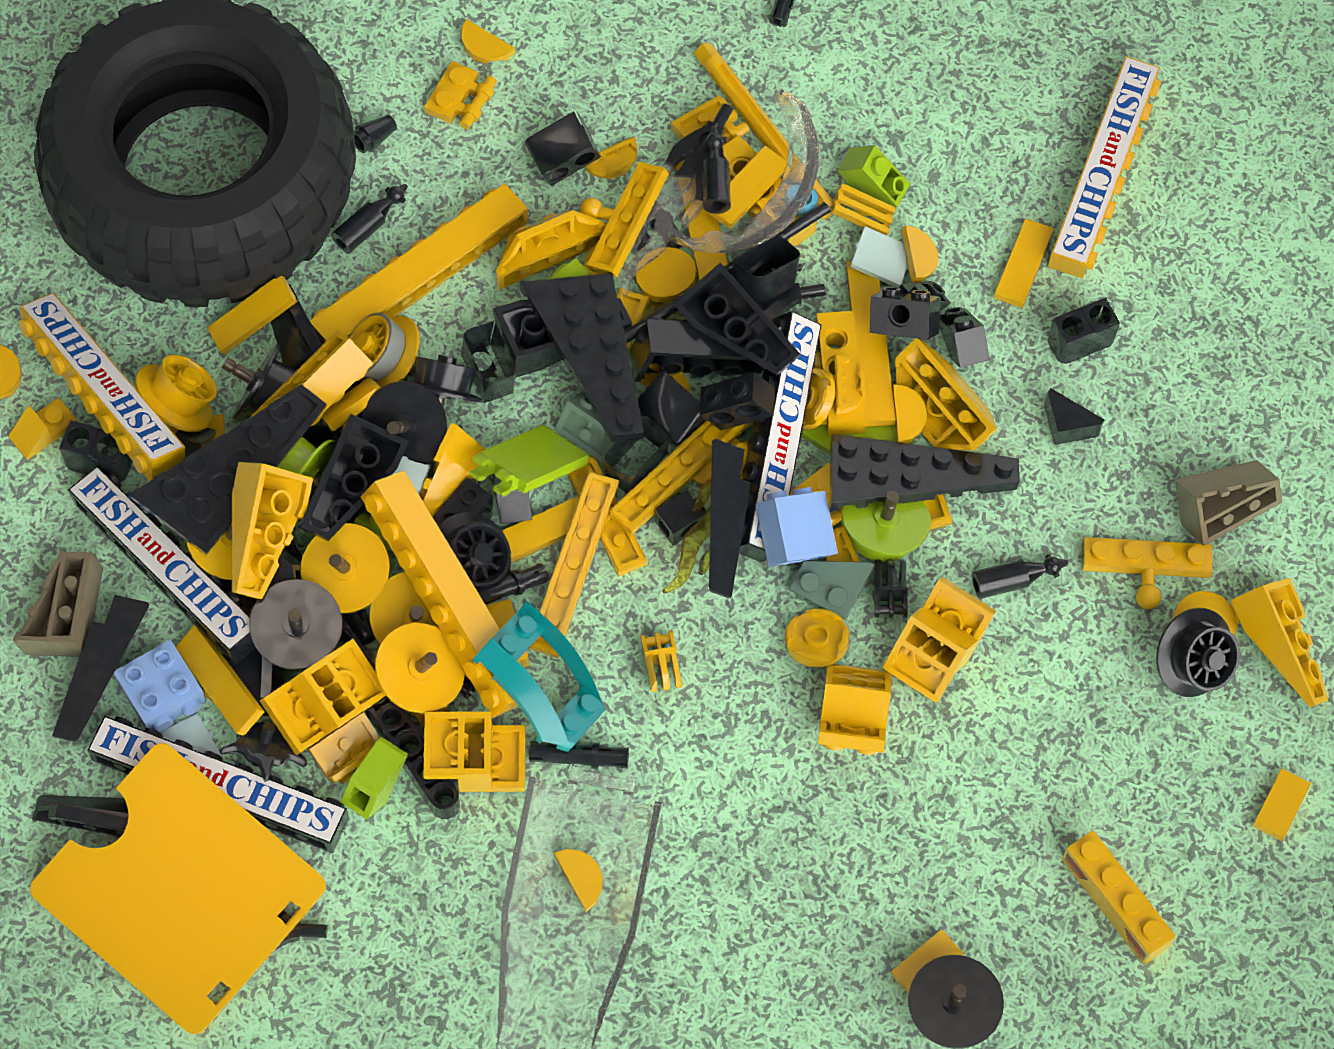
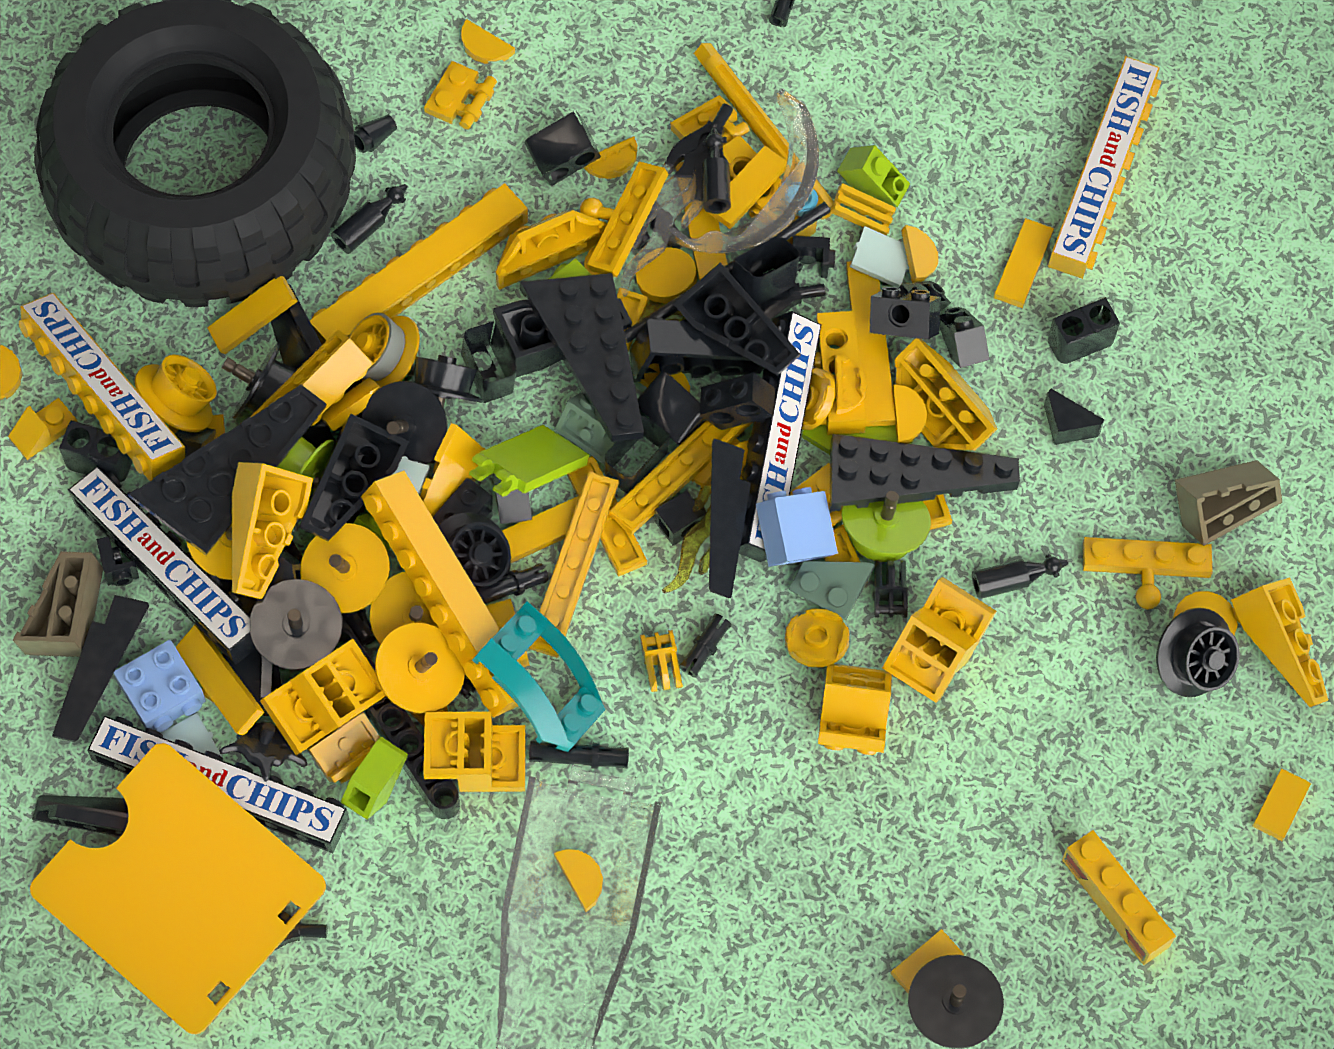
none -> black bracket [96,536,139,586]
none -> black pin [679,613,731,678]
none -> black bracket [792,236,835,278]

